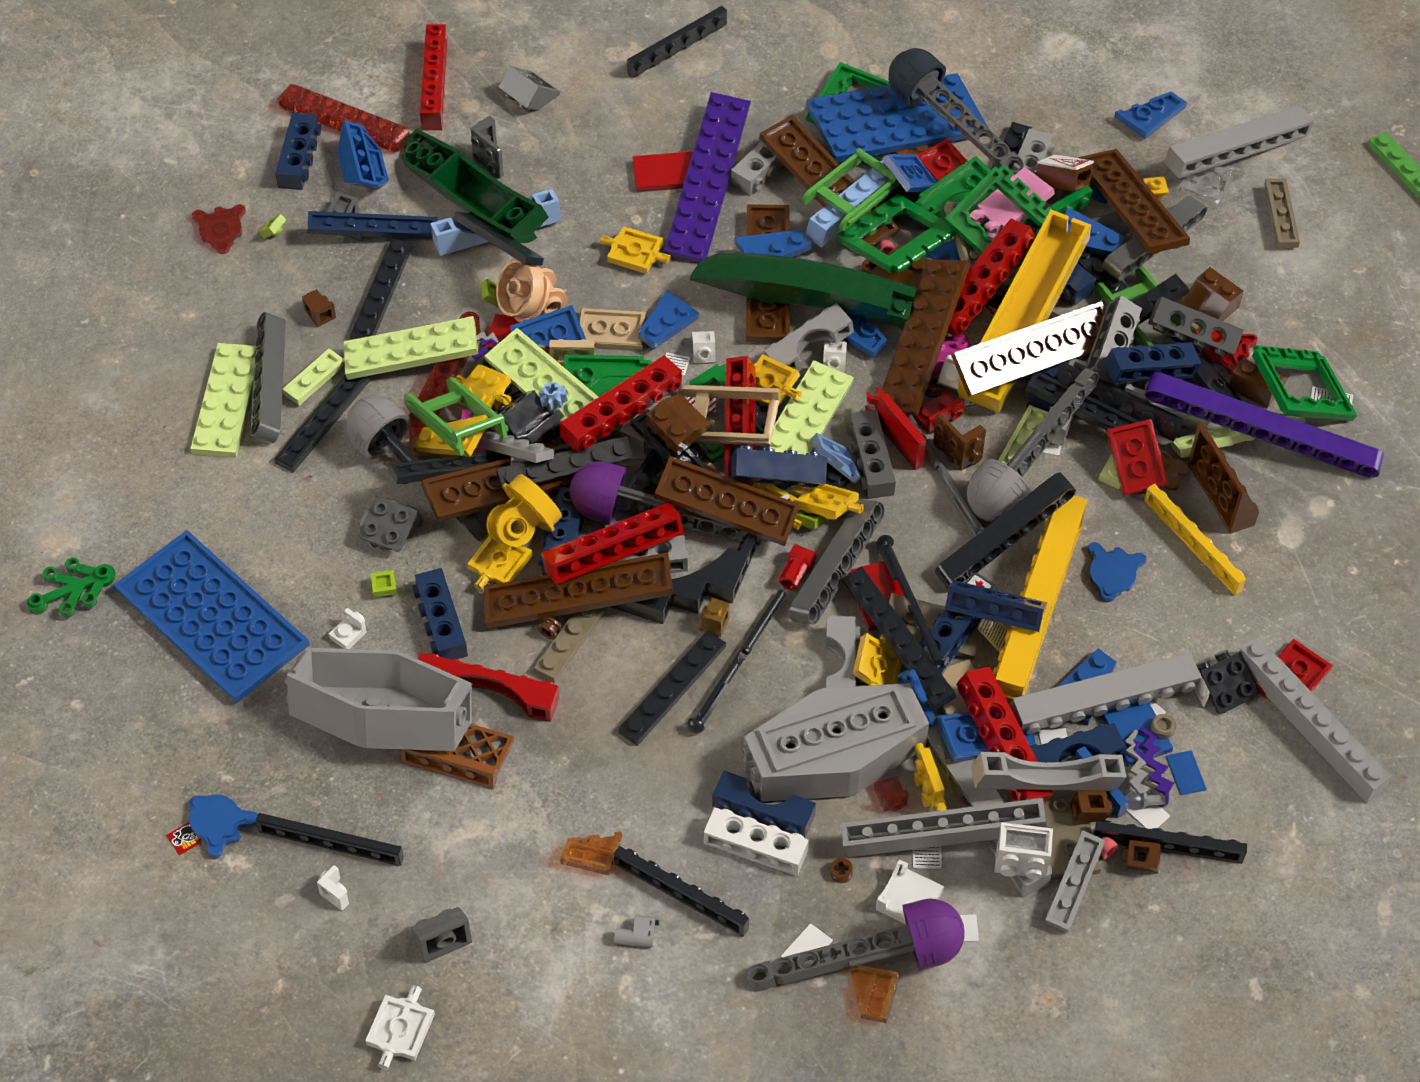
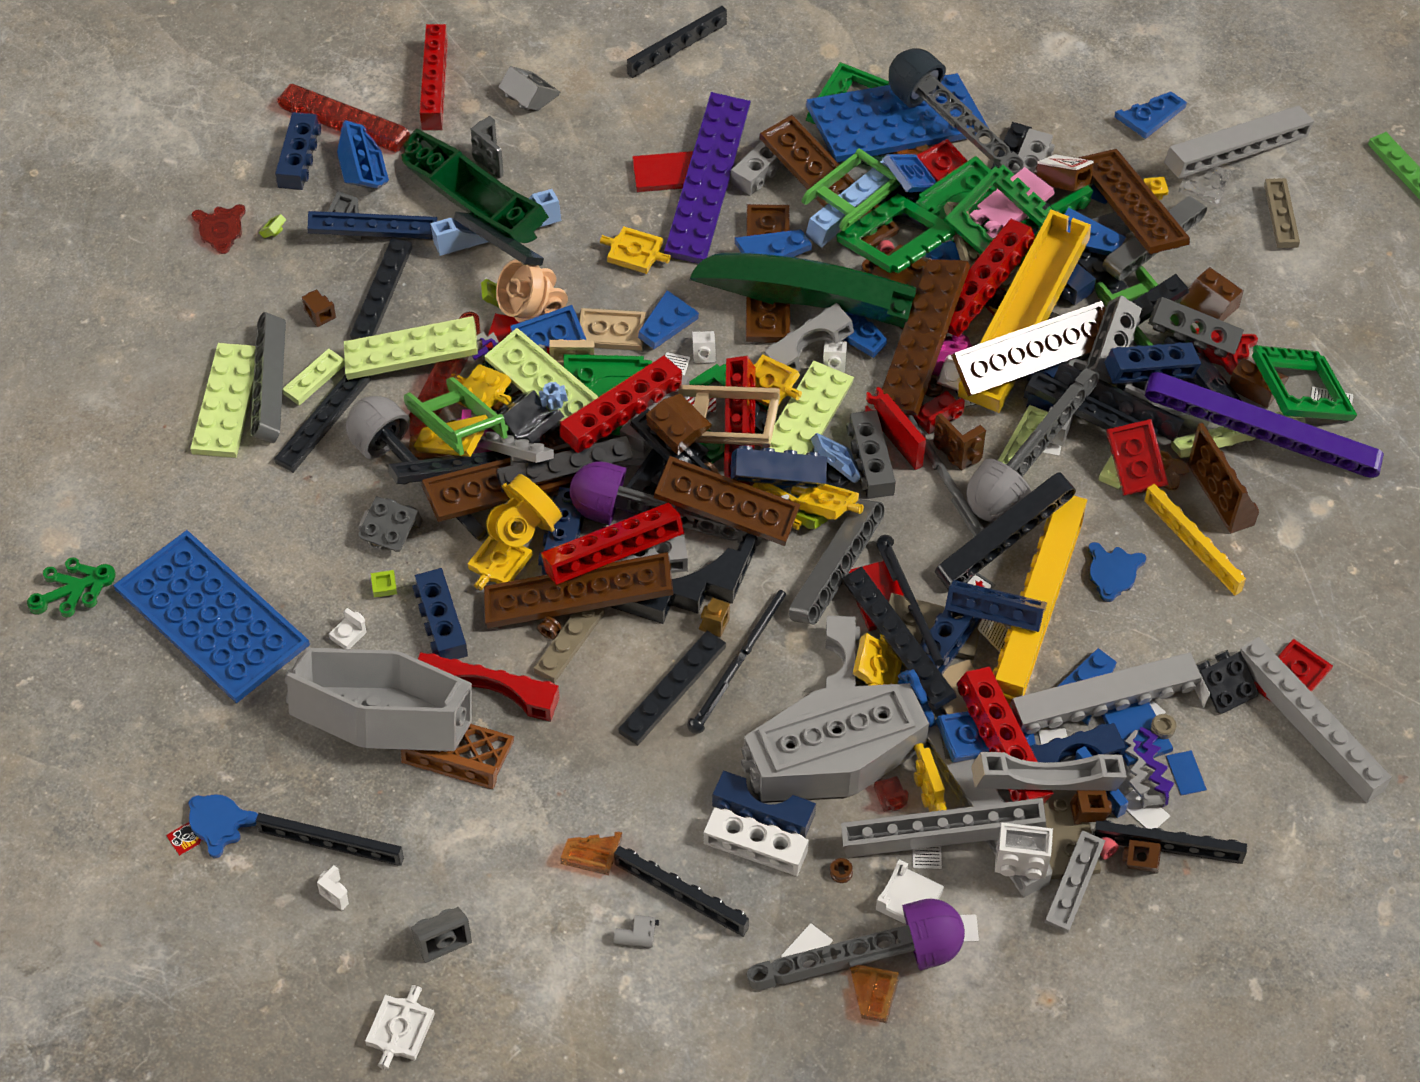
red piece [778,544,817,591] -> none

